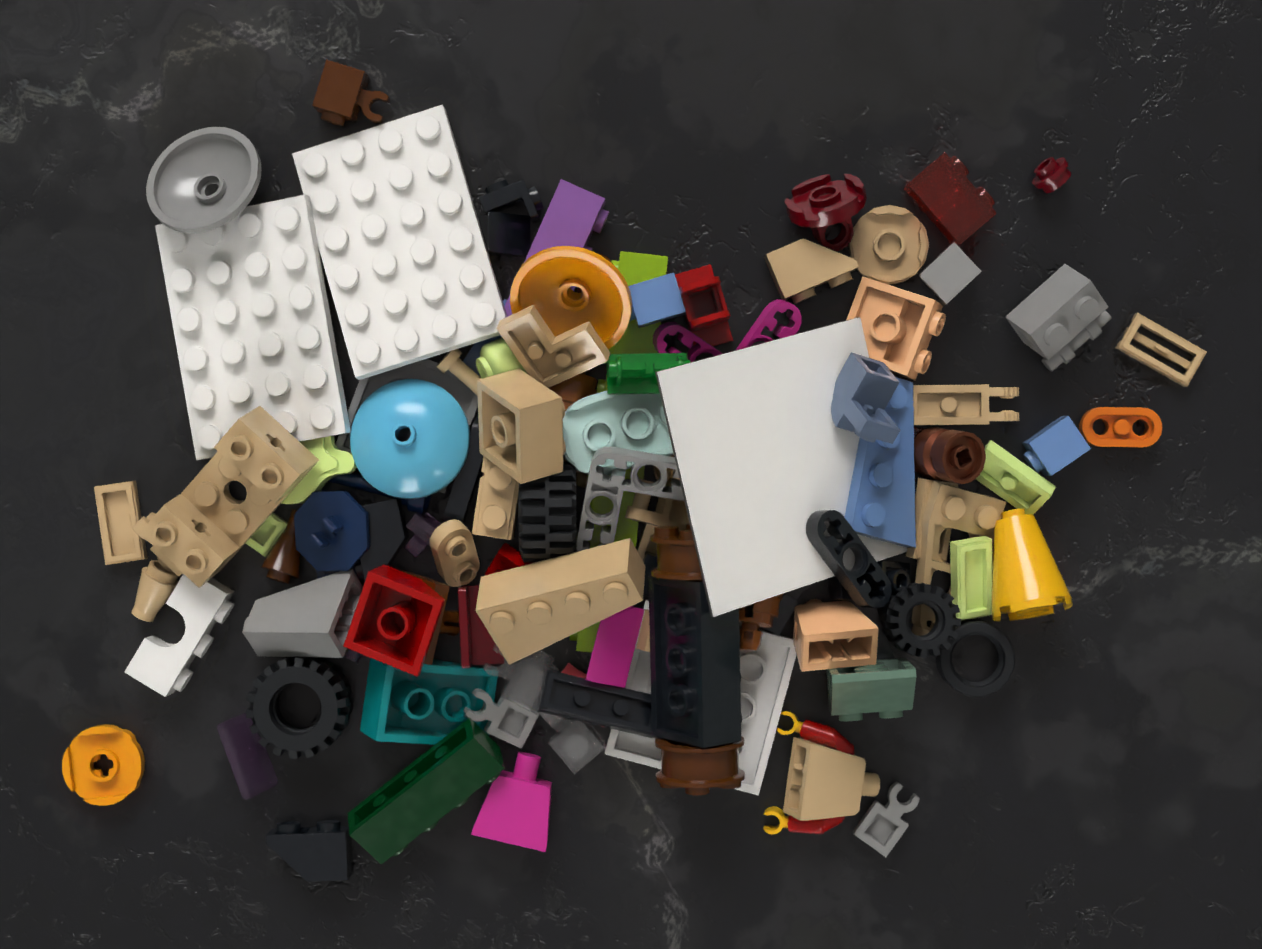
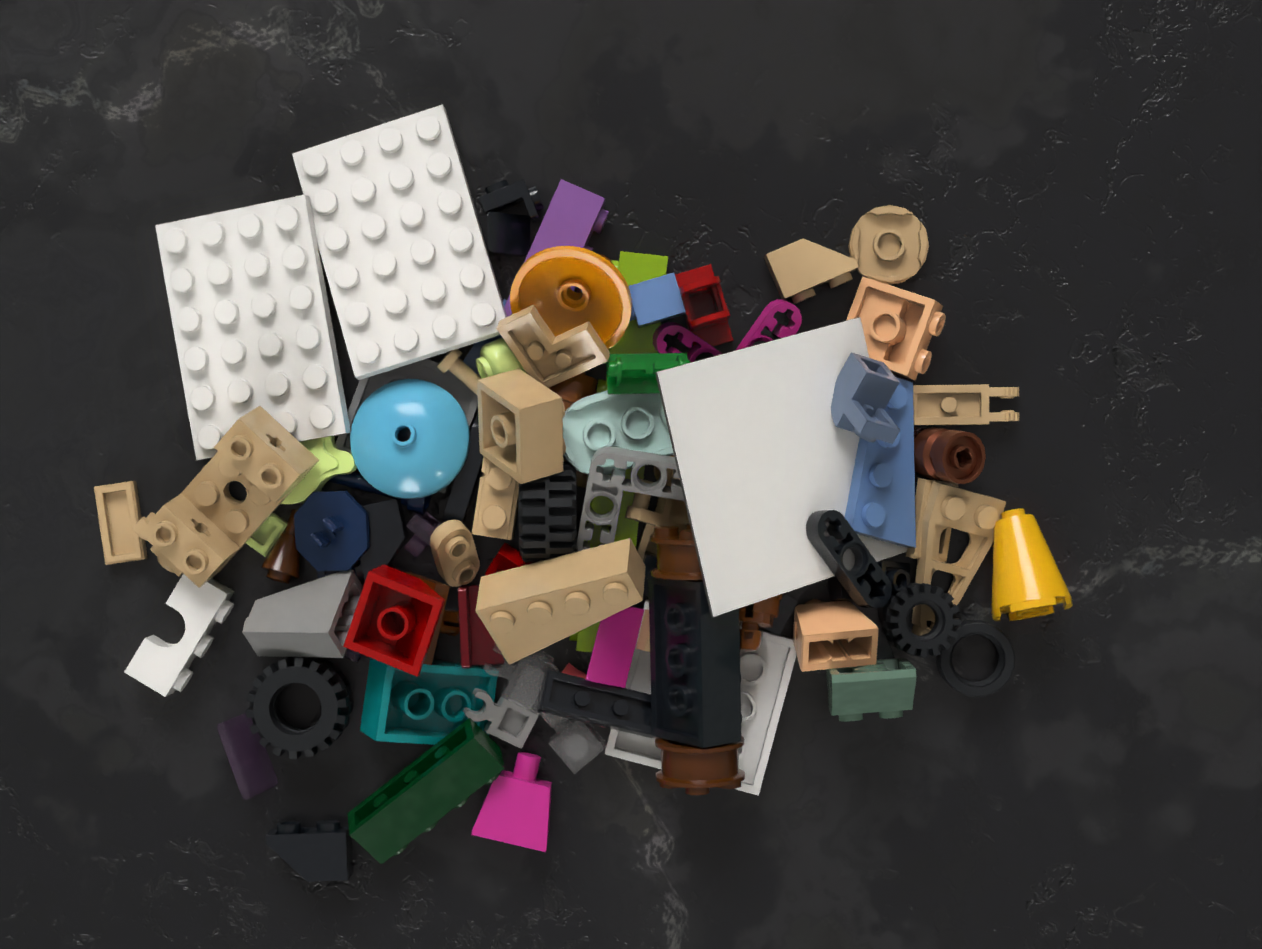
light orange plate [62,724,145,806] -> none
tan cone [131,560,179,622] -> none
light grey dish [146,127,262,233] -> none
reddish brown brick [312,59,390,126] -> none
tan torso [763,711,880,835] -> none
dark red tile [785,174,867,251] -> none
light grey plate [852,781,920,857] -> none
clear red brick [903,152,997,246] -> none
light grey panel [920,242,982,306] -> none
yellowish green tile [950,536,993,621] -> none
yellowish green plate [976,440,1056,515] -> none
light grey brick [1006,264,1112,372] -> none
medium blue brick [1022,416,1091,476] -> none
dark red plate [1032,157,1071,194] -> none
orange plate [1079,407,1162,448] -> none
tan tile [1115,313,1207,387] -> none

